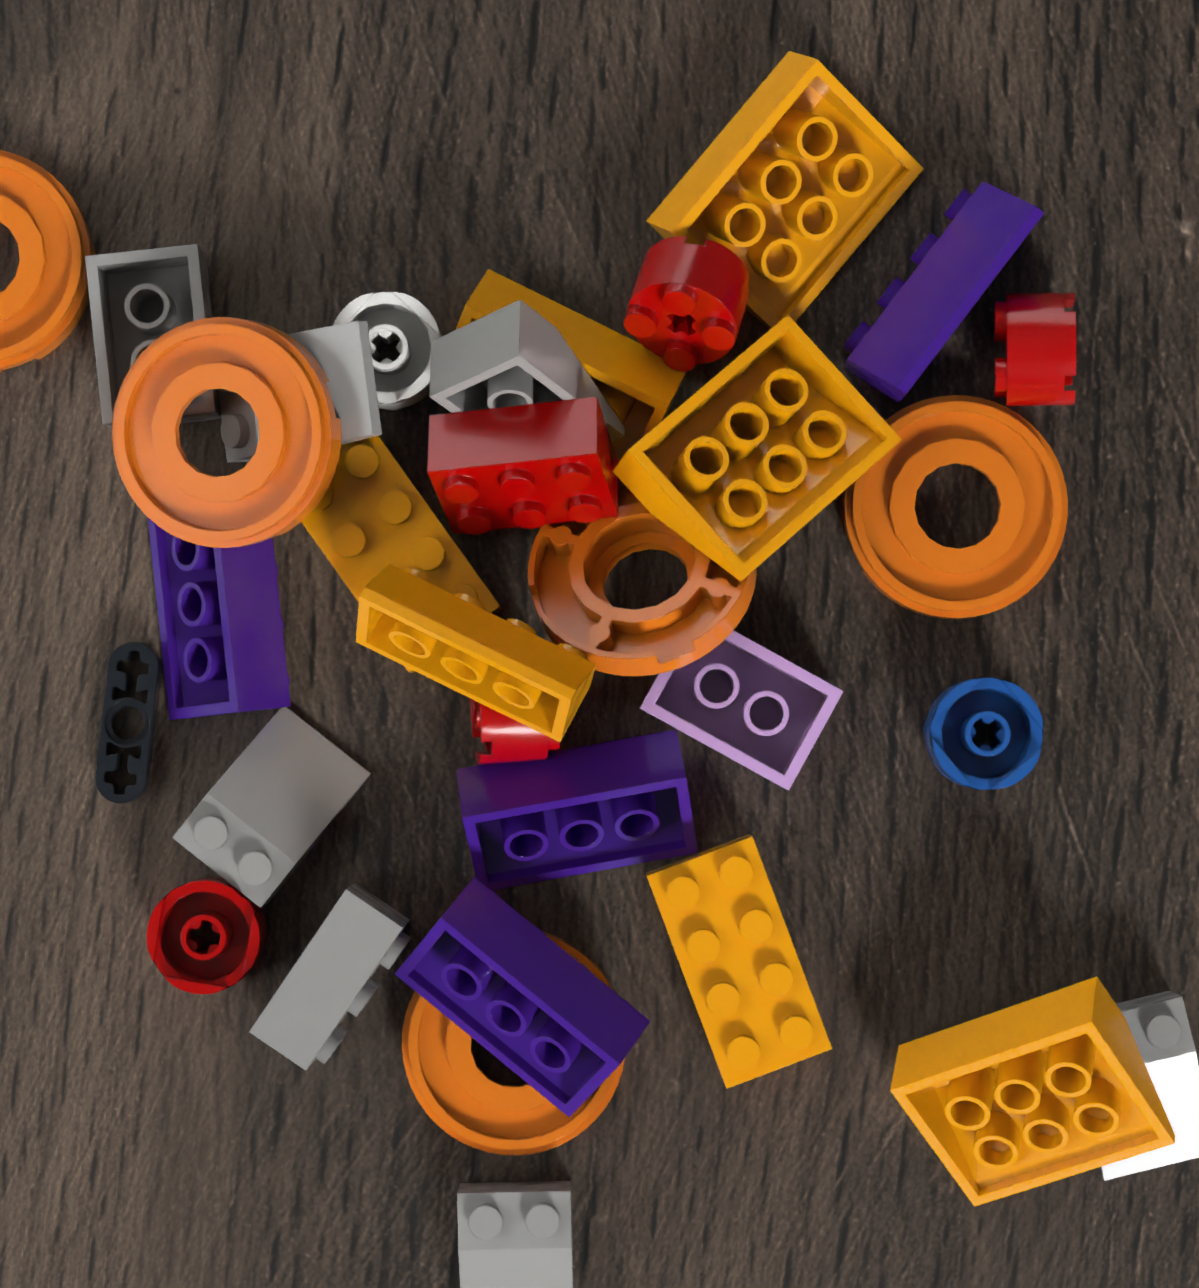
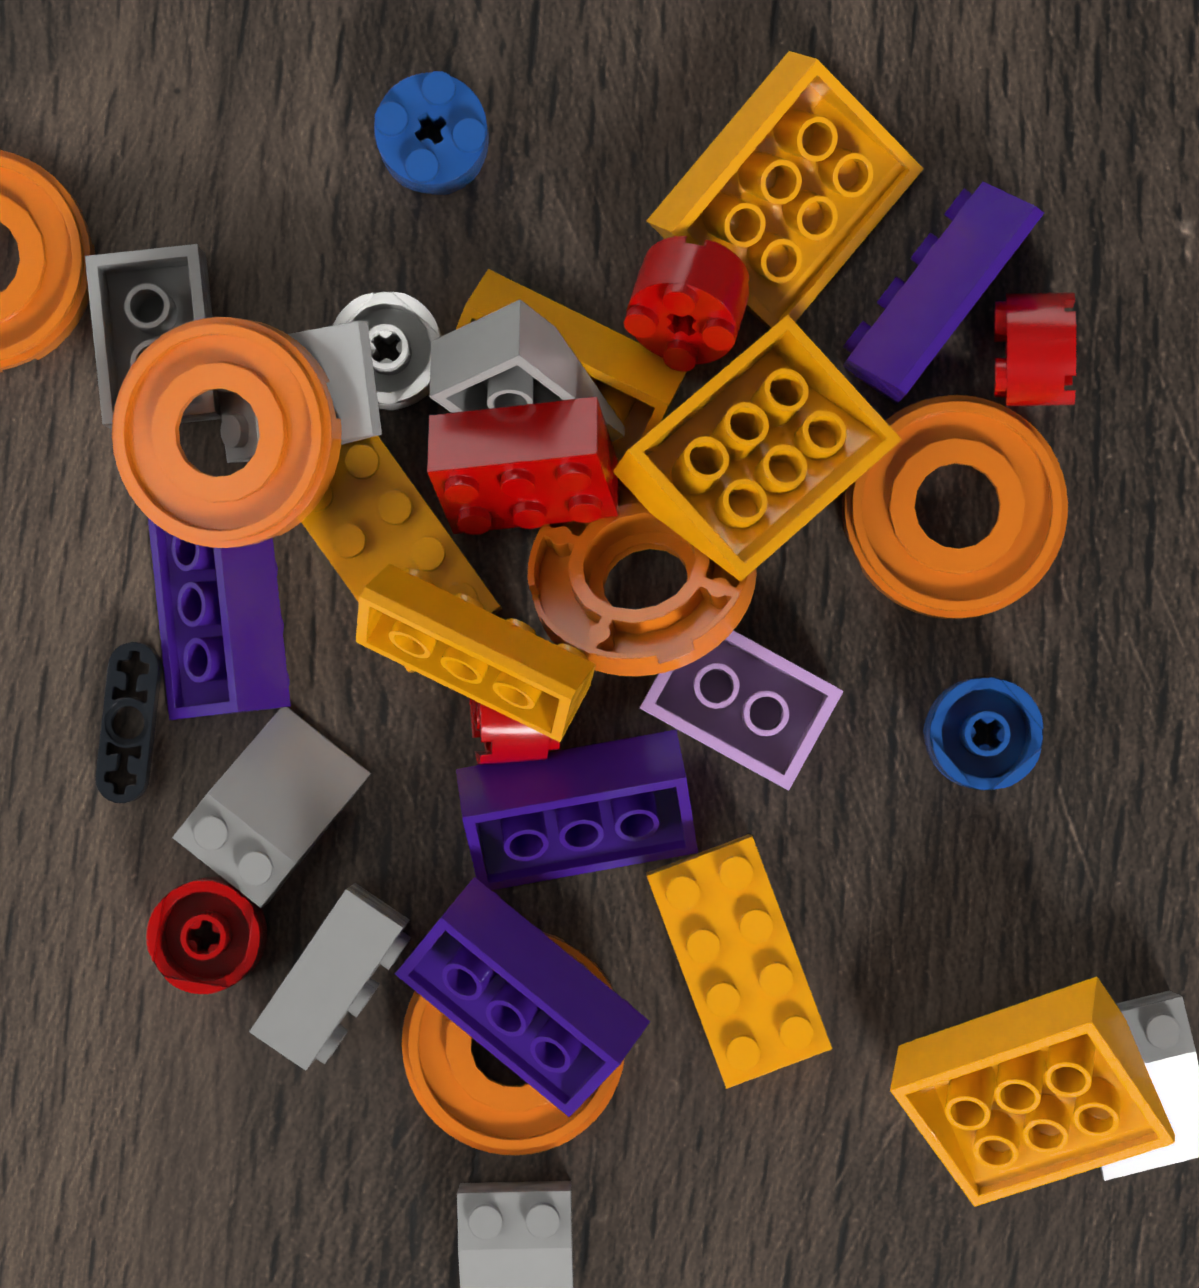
none -> blue brick [374,71,489,195]

